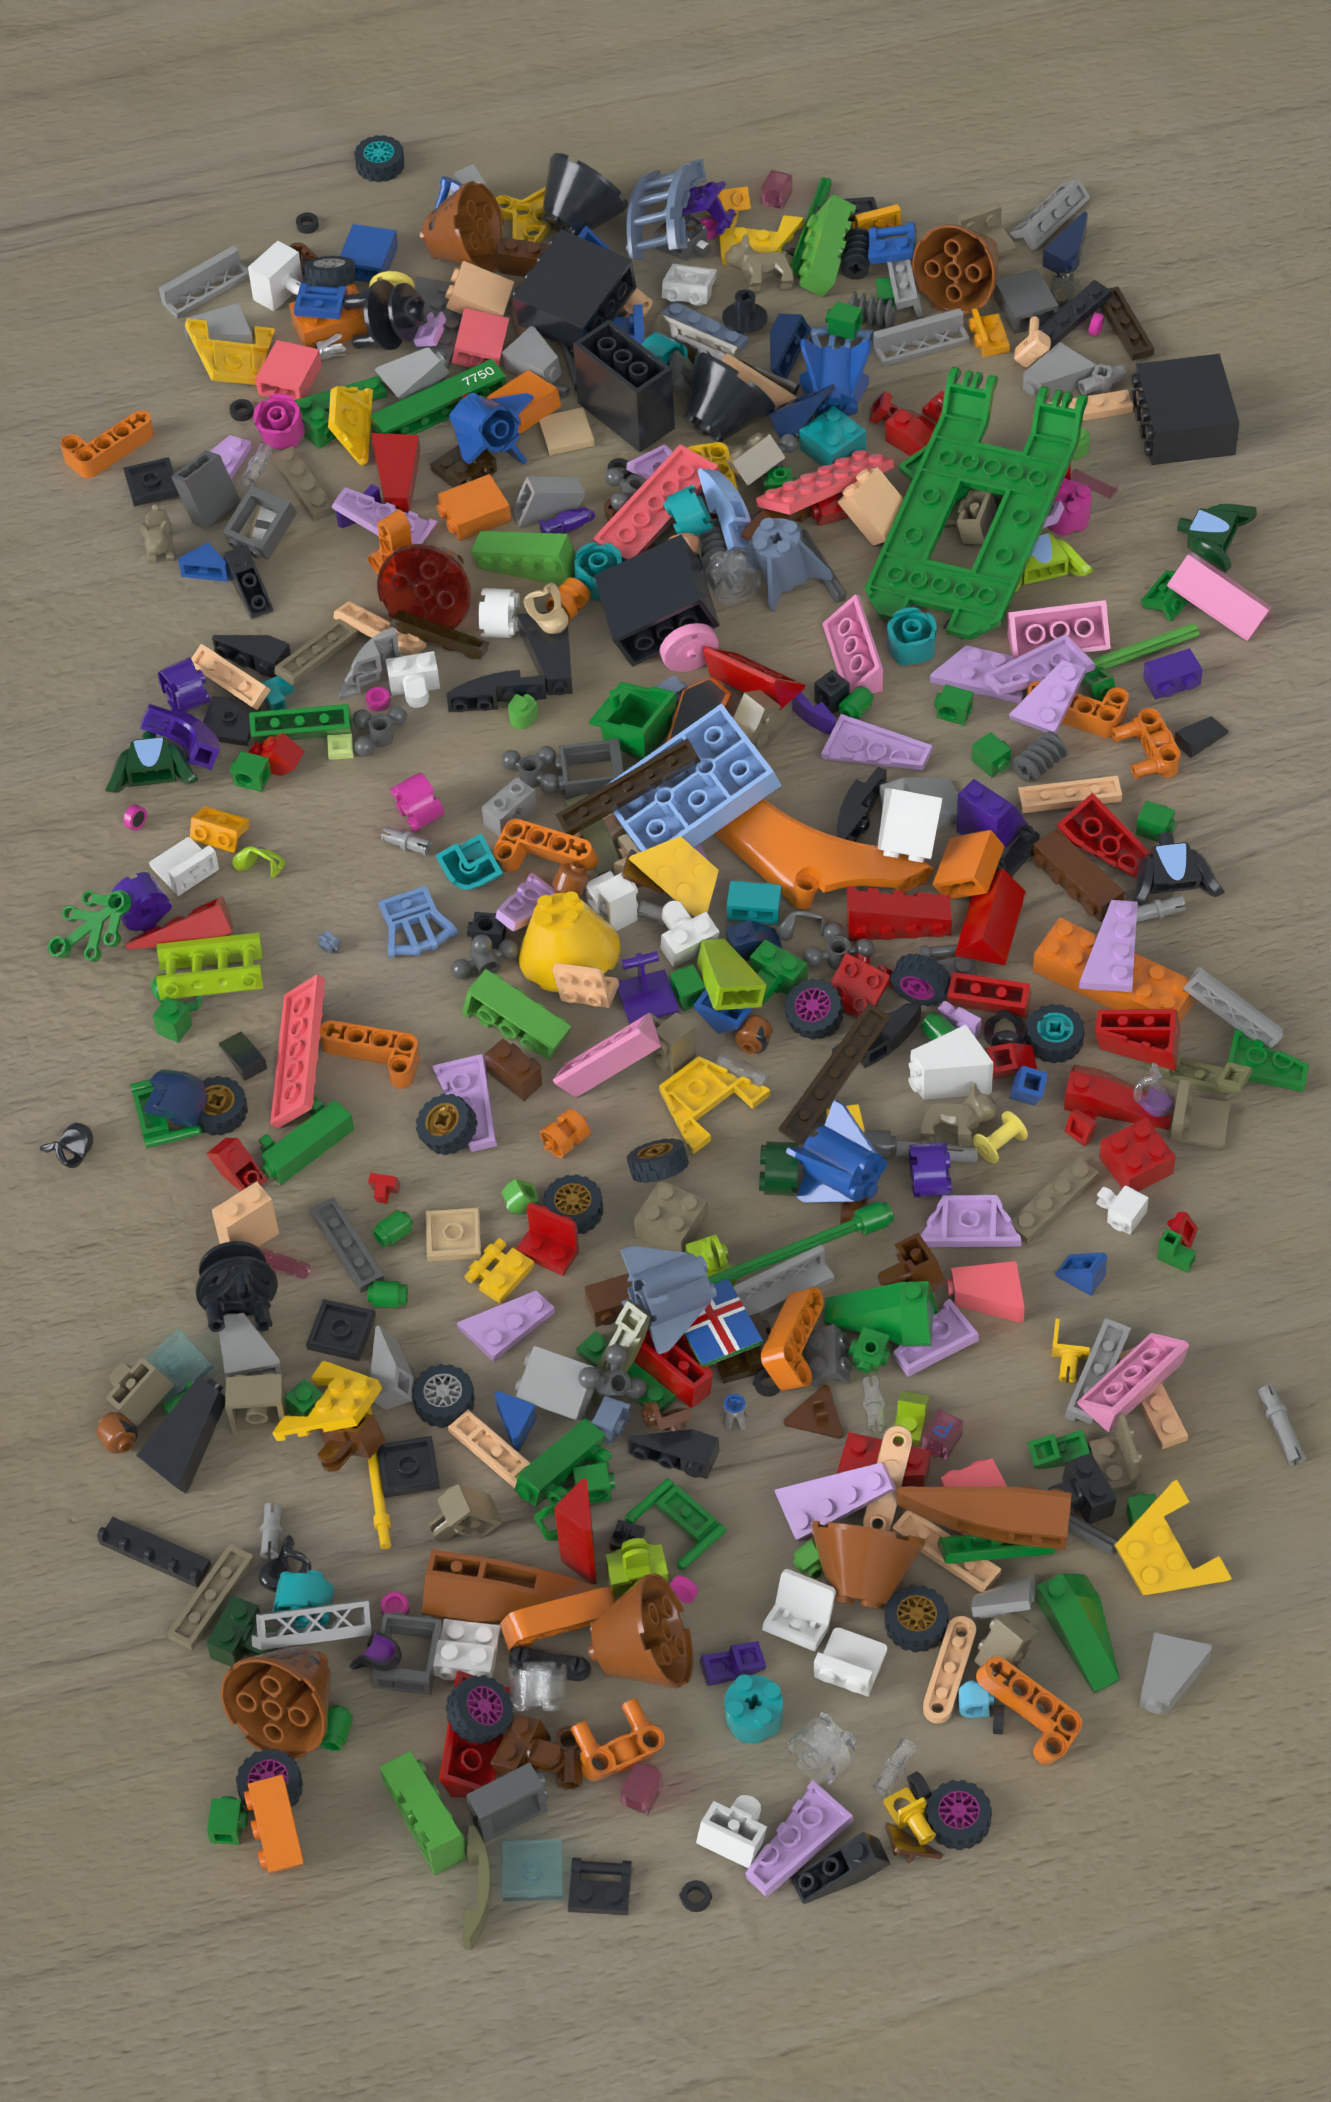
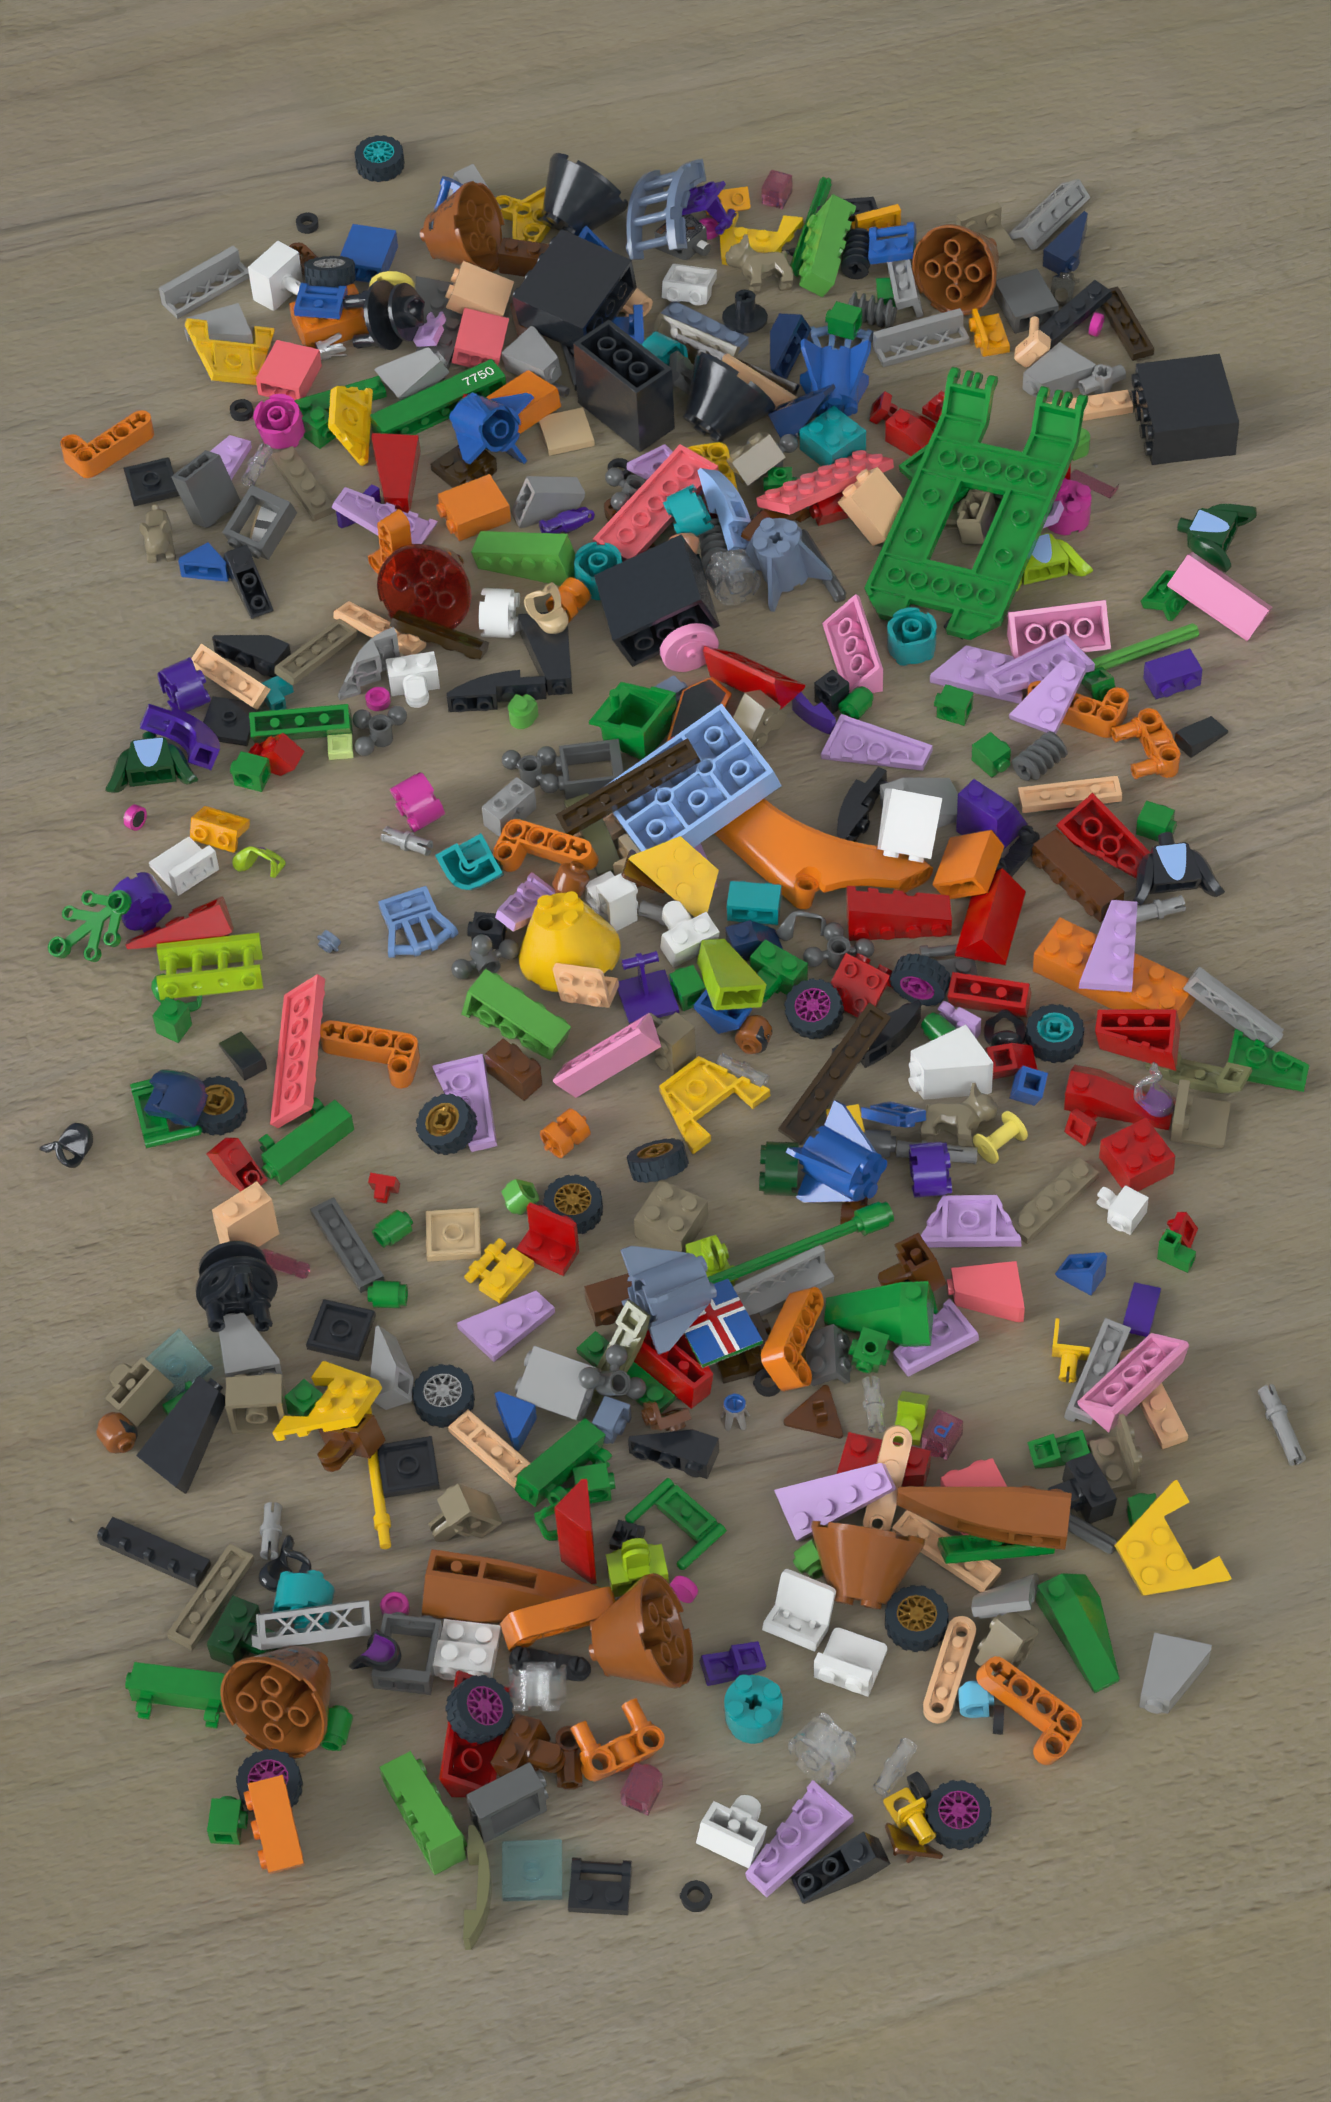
none -> green brick [125,1662,225,1729]
none -> blue plate [861,1101,926,1128]
none -> dark purple slope [1123,1282,1161,1337]

